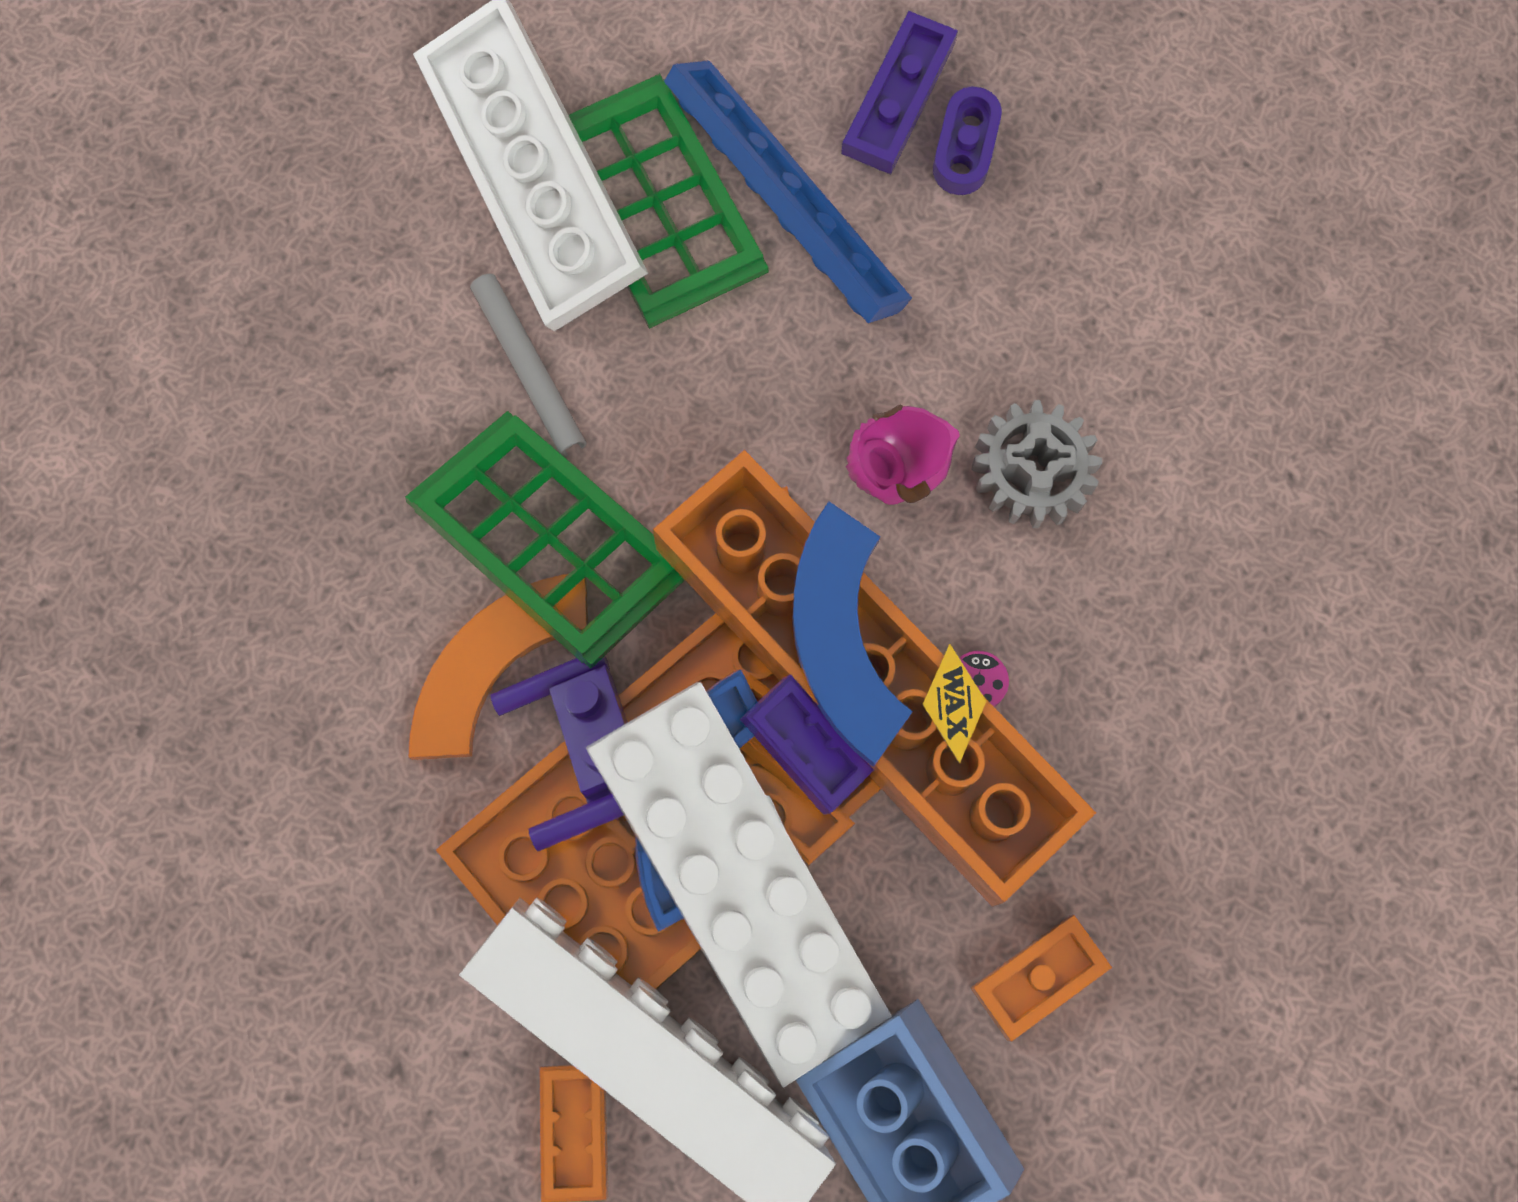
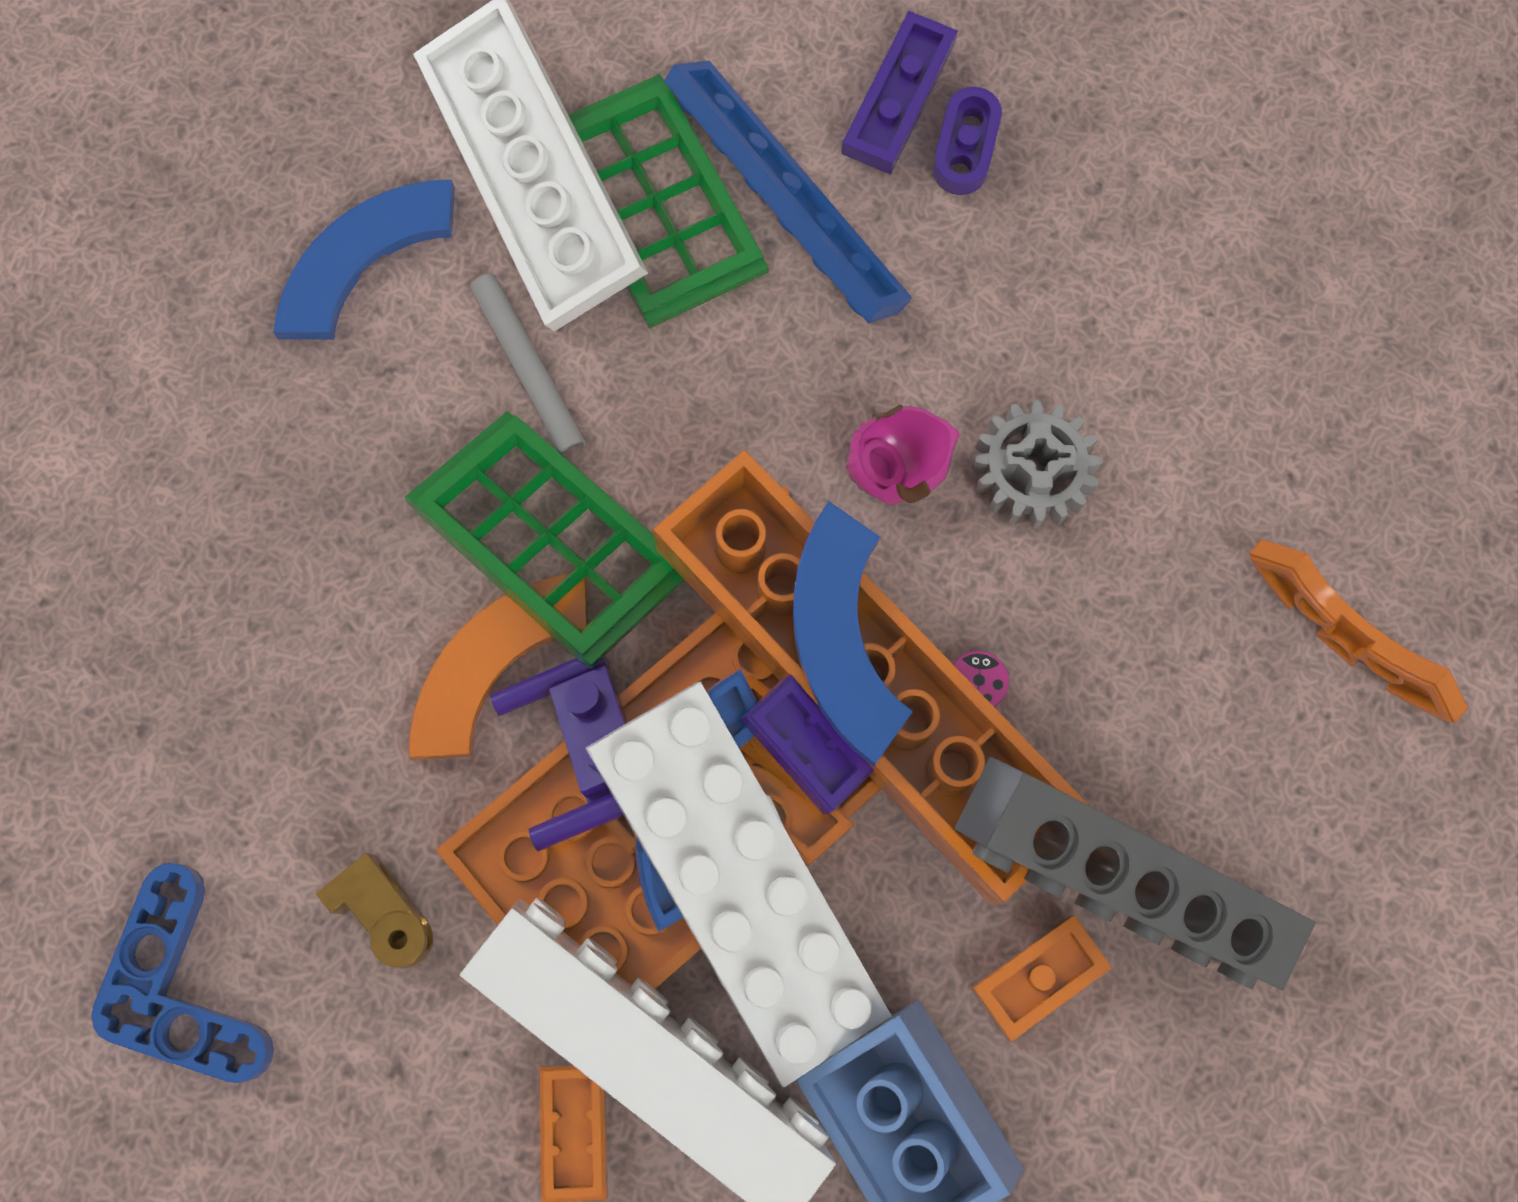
yellow sticker [923,644,986,763] -> none
none -> blue beam [91,863,274,1083]
none -> blue tile [273,179,455,340]
none -> pearl gold leg [315,853,433,968]
none -> dark grey brick [954,757,1316,991]
none -> orange tile [1249,539,1468,723]

